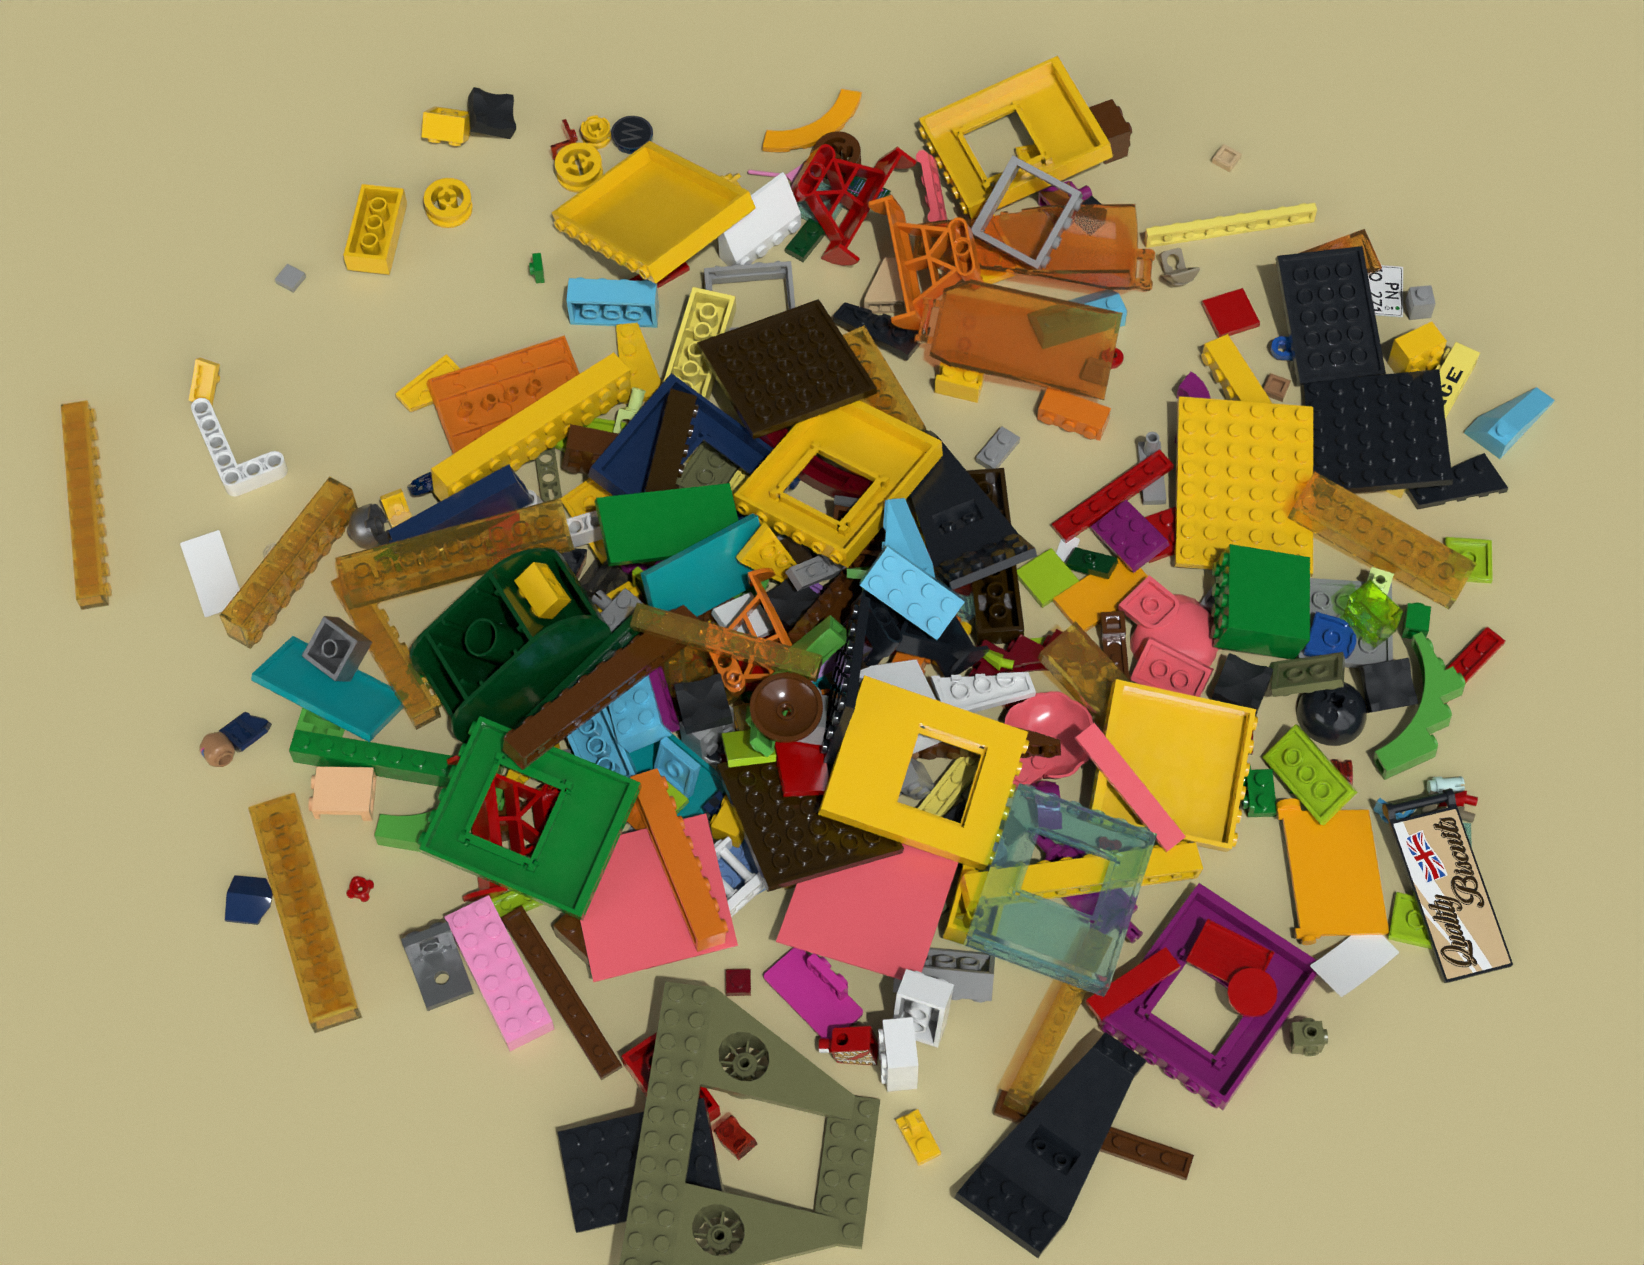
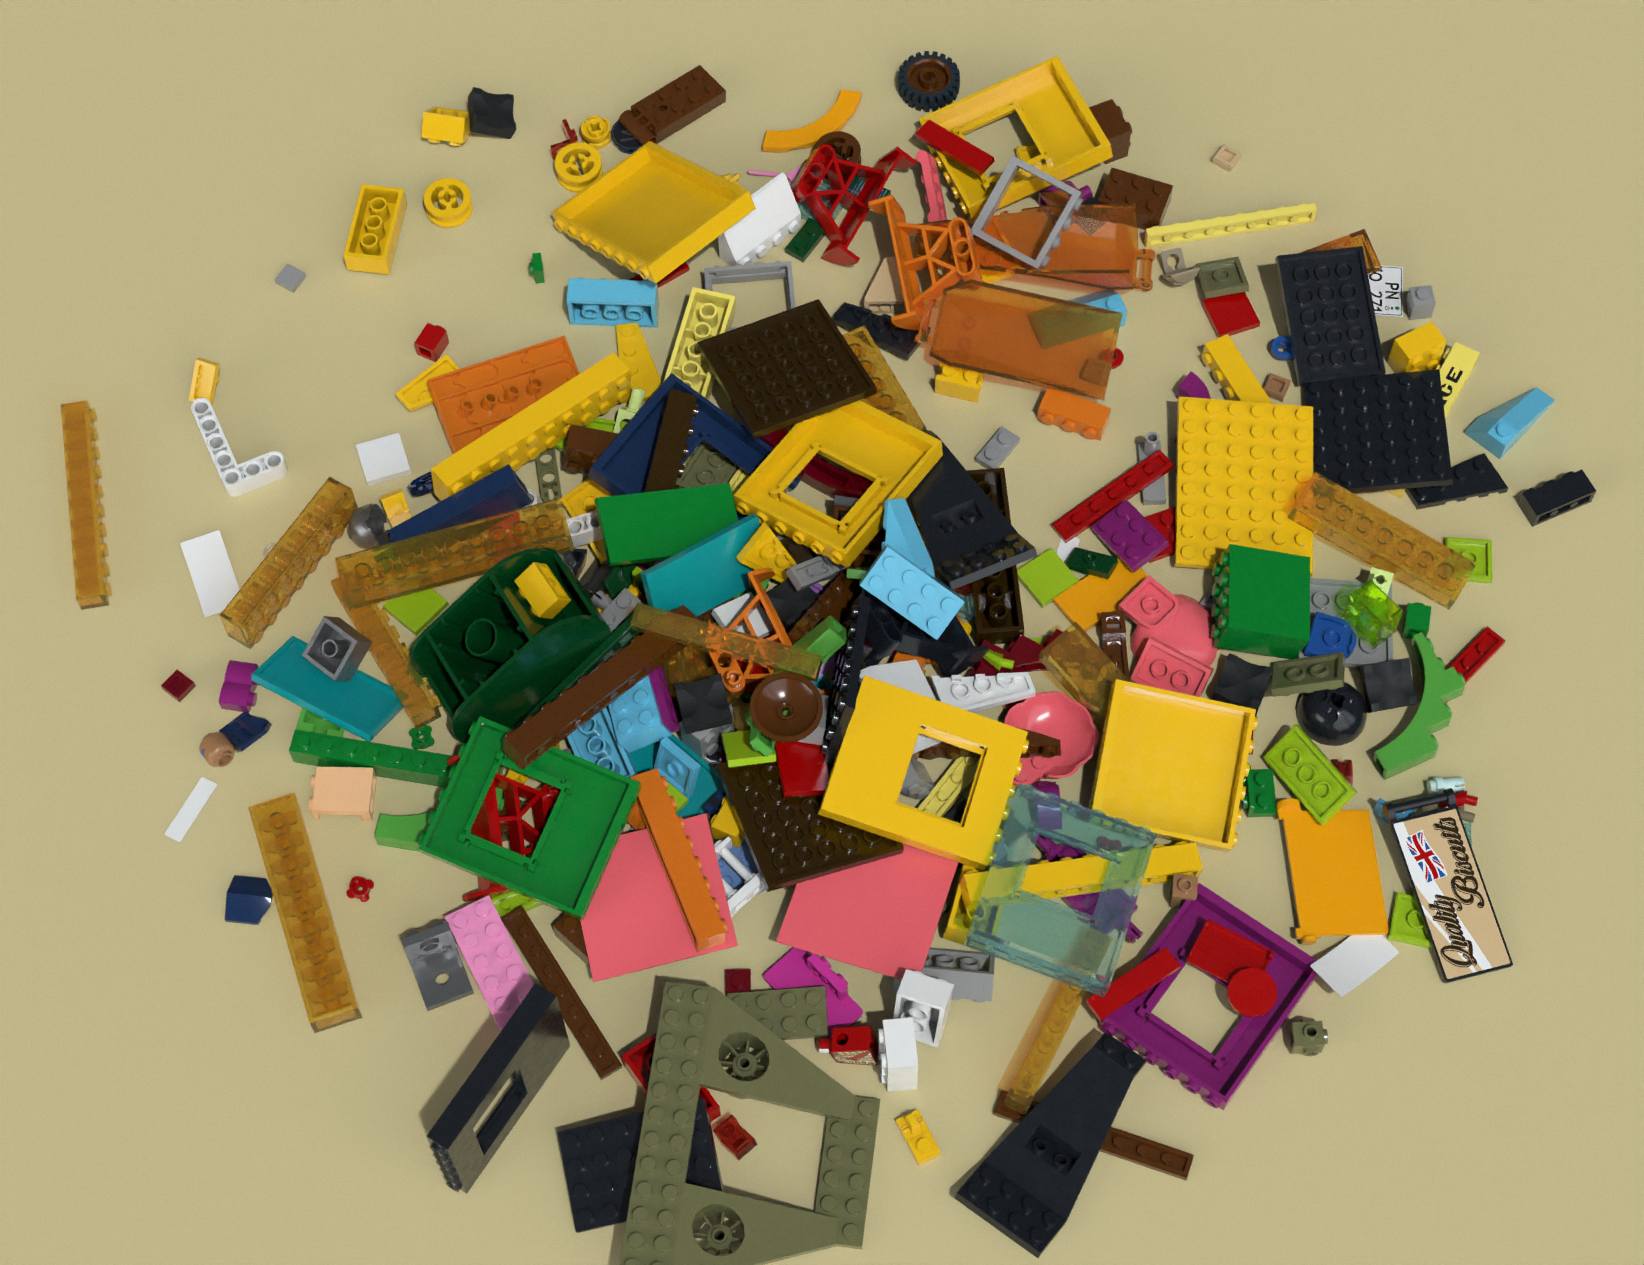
coral tile [1074,723,1186,852] -> none
none -> dark red plate [161,669,196,703]
none -> white sticker [165,777,217,842]
none -> magenta brick [219,660,259,713]
none -> white tile [356,433,411,486]
none -> lime tile [383,575,449,636]
none -> green plate [409,725,435,749]
none -> red brick [414,323,449,362]
none -> black panel [426,983,570,1193]
none -> dark green tile [601,563,637,600]
none -> reddish brown hinge [619,65,726,146]
none -> olive plate [727,986,829,1040]
none -> wheel [898,51,960,112]
none -> red tile [915,120,995,176]
none -> reddish brown brick [1098,167,1173,230]
none -> medium nougat bracket [1170,874,1198,908]
none -> olive plate [1196,257,1249,299]
none -> black brick [1518,469,1596,527]

